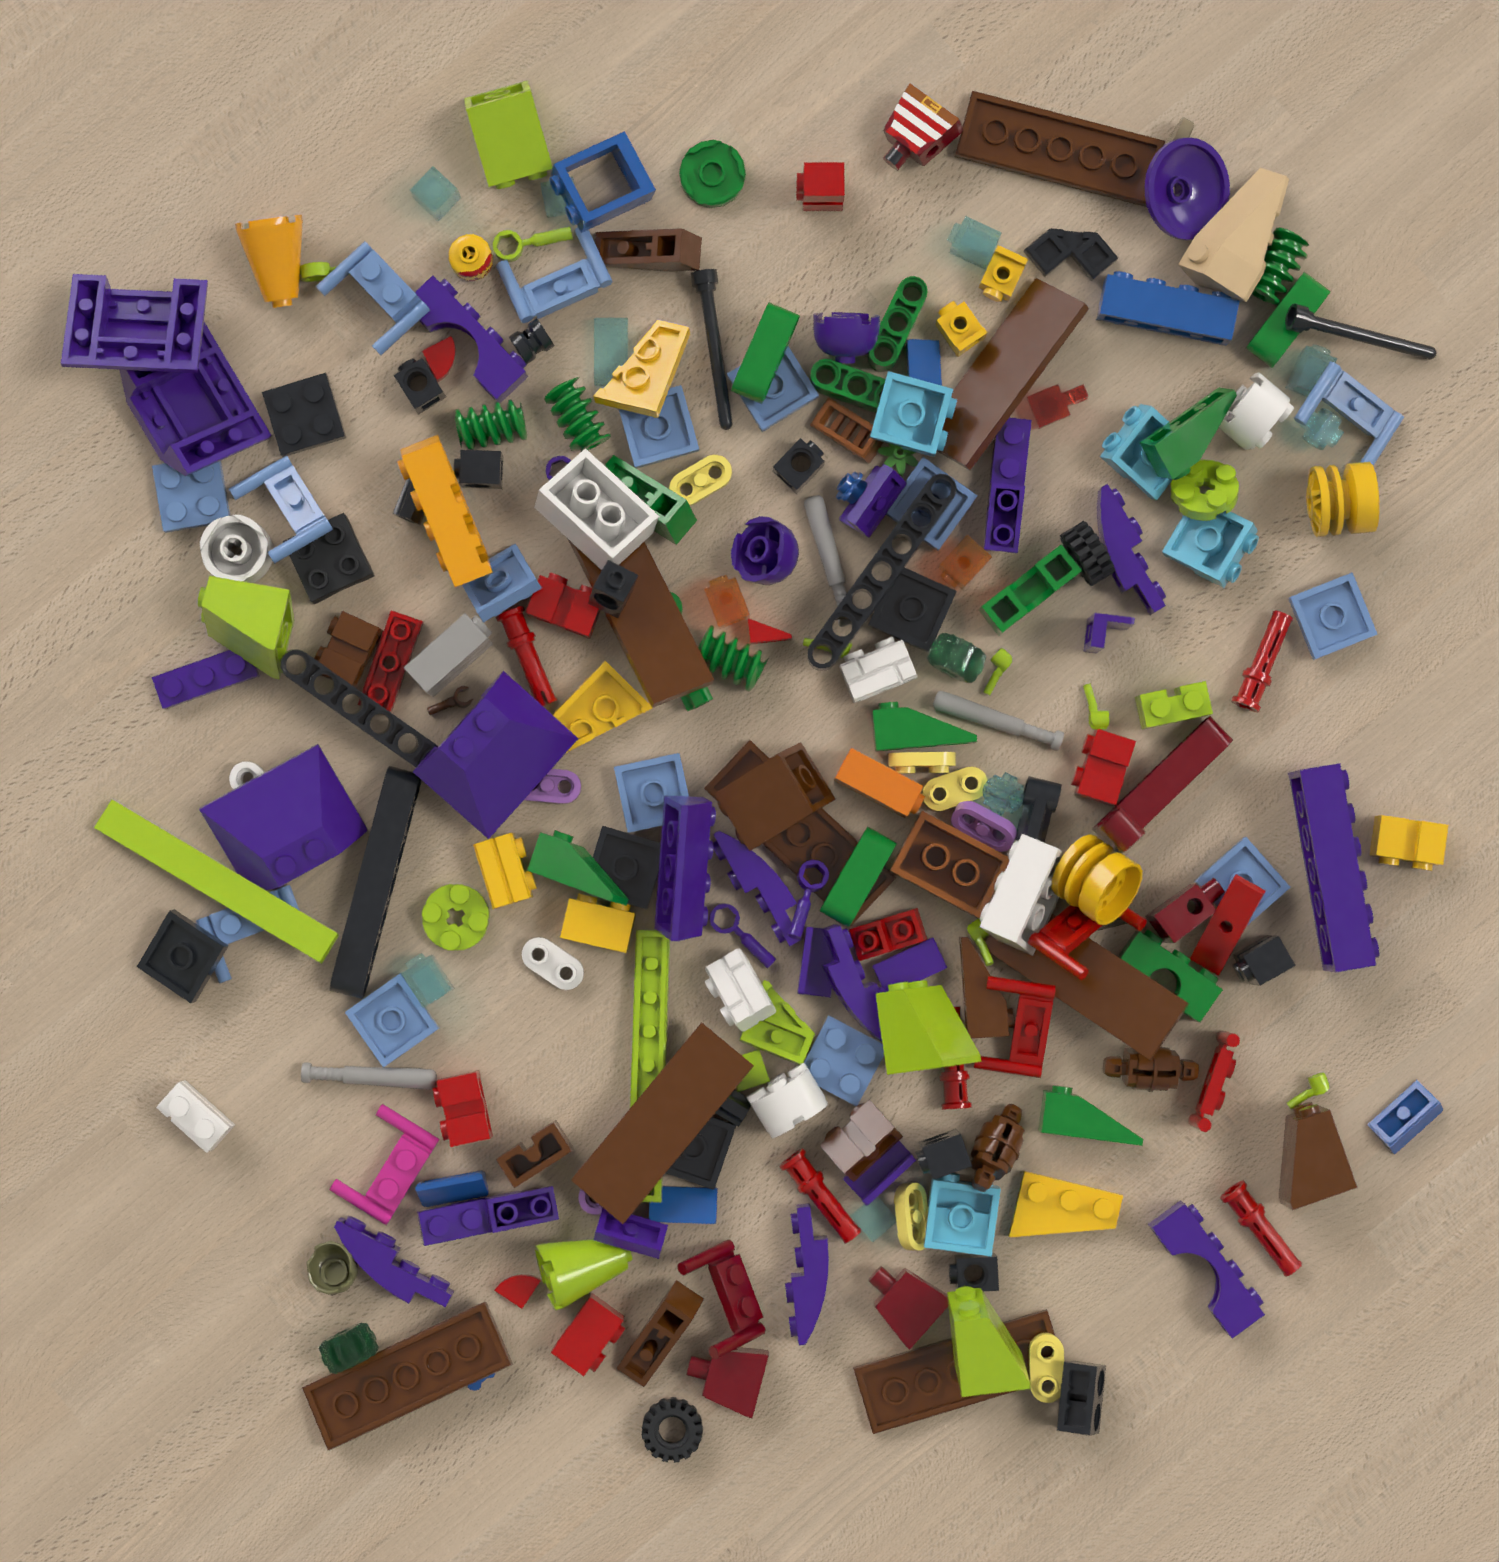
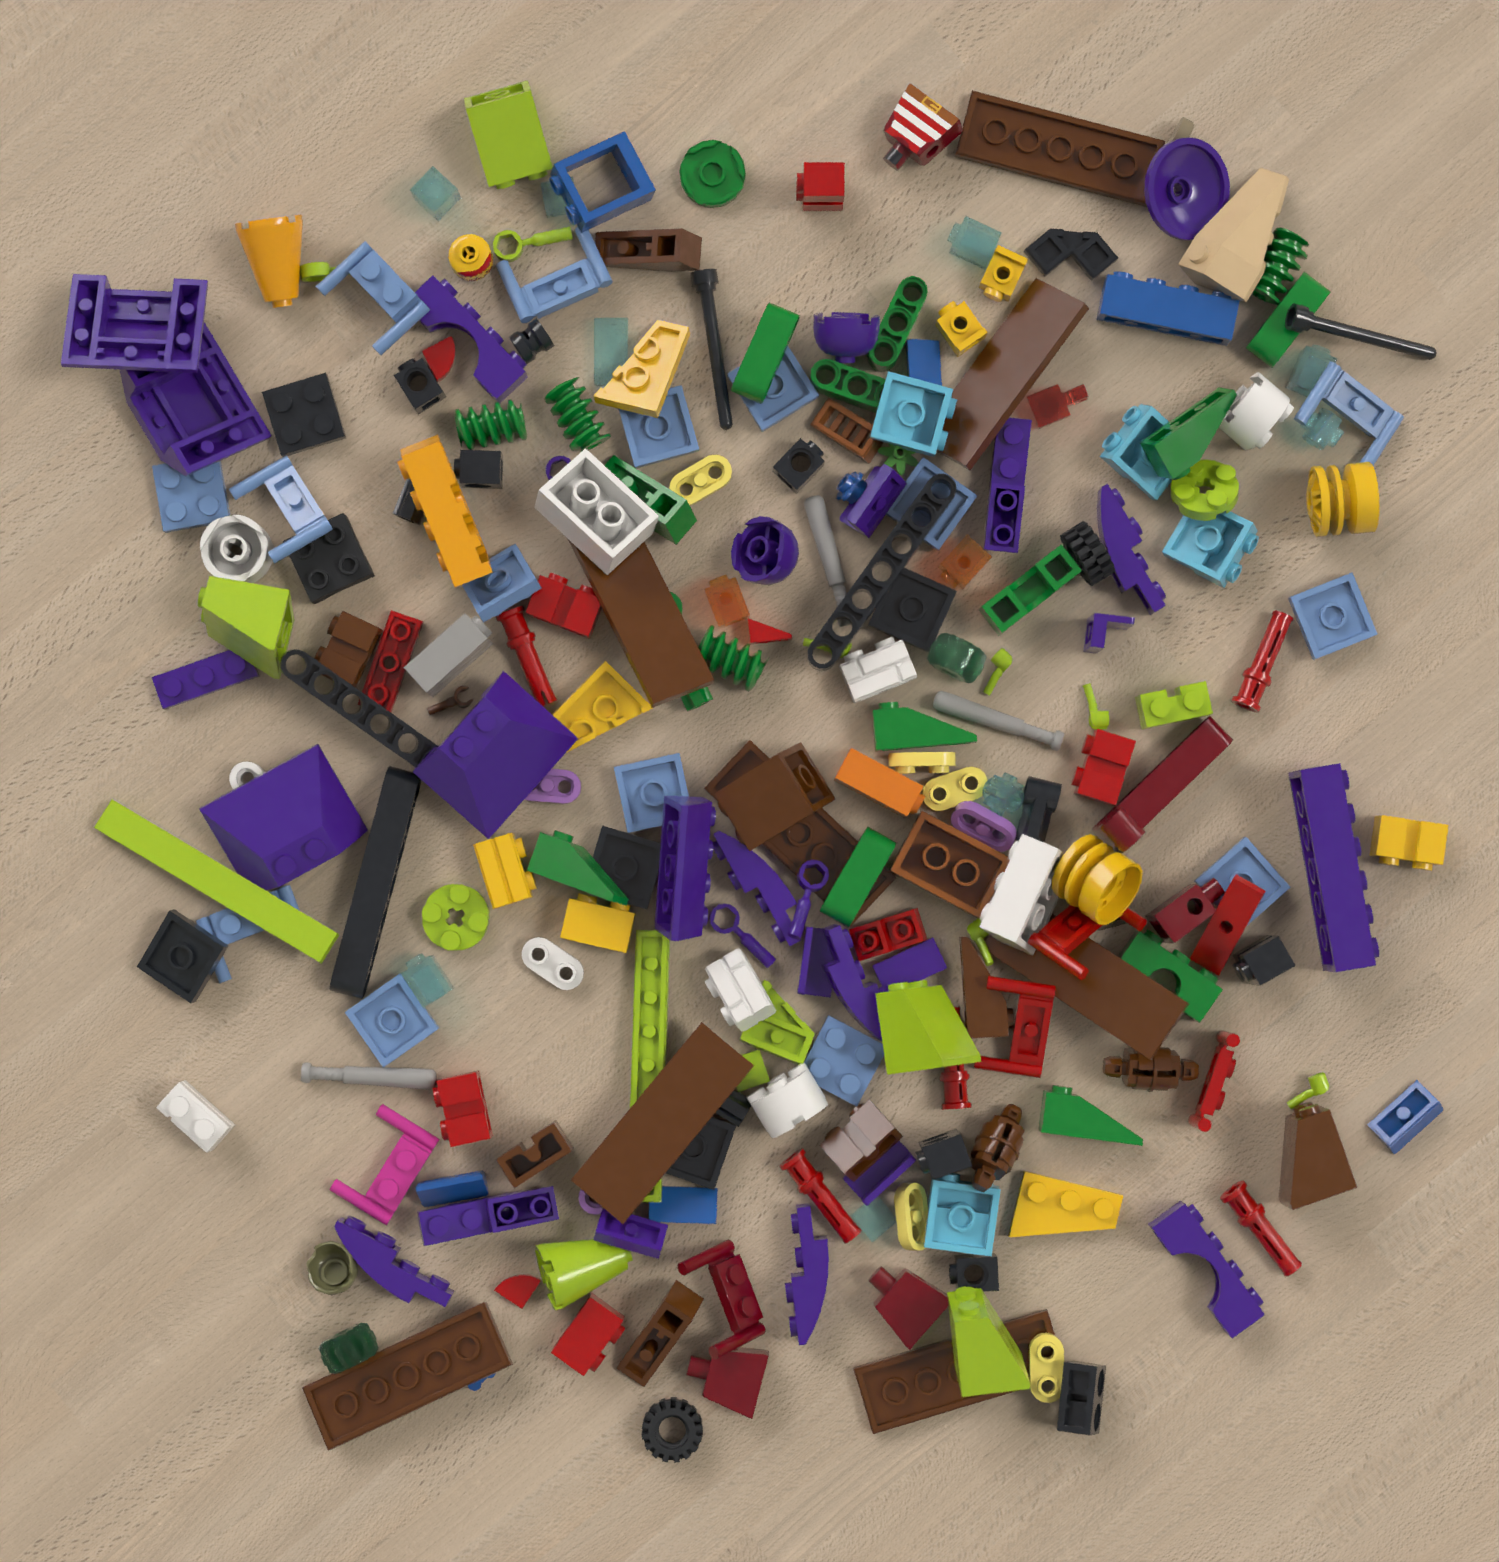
black brick [588,560,638,618] -> none

